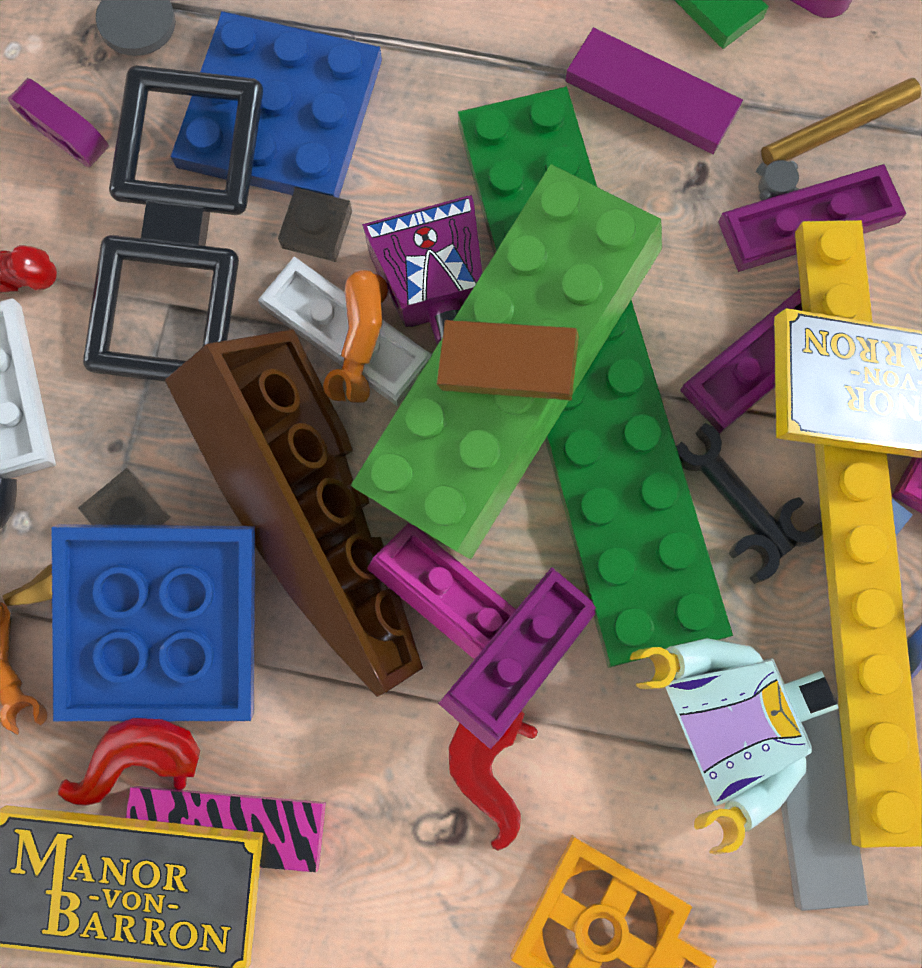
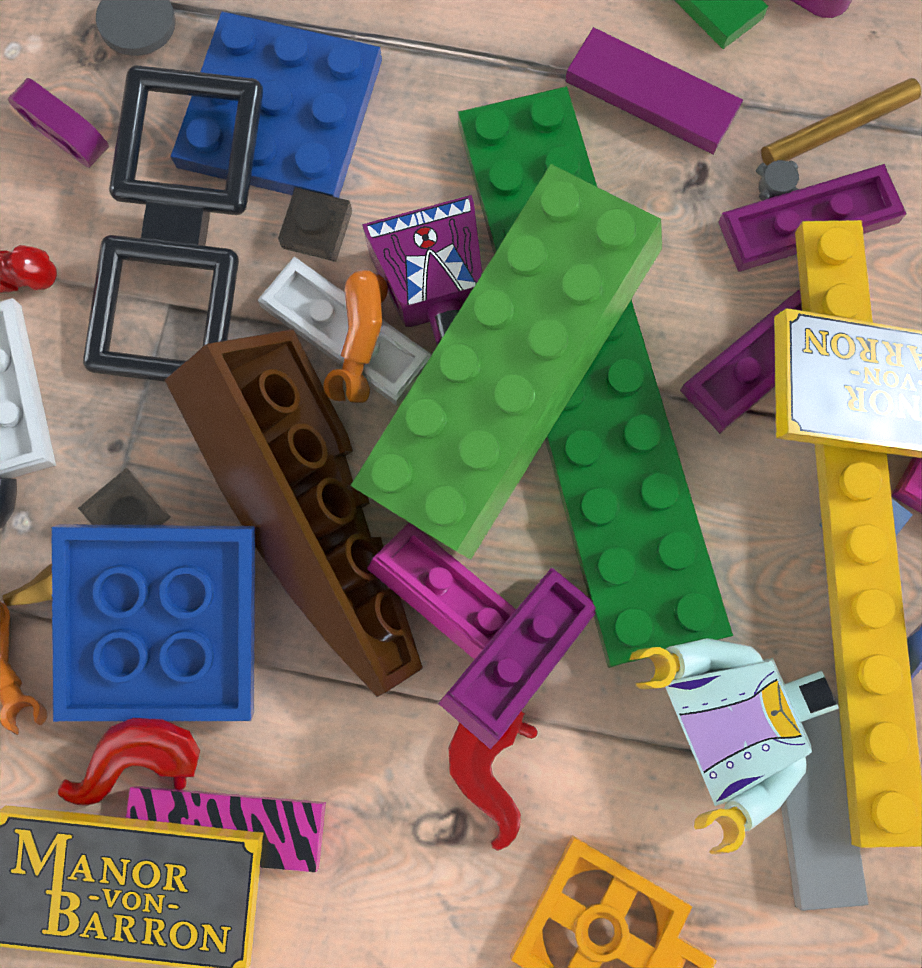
dark orange tile [437,320,579,400] -> none
black bar [676,423,823,584] -> none

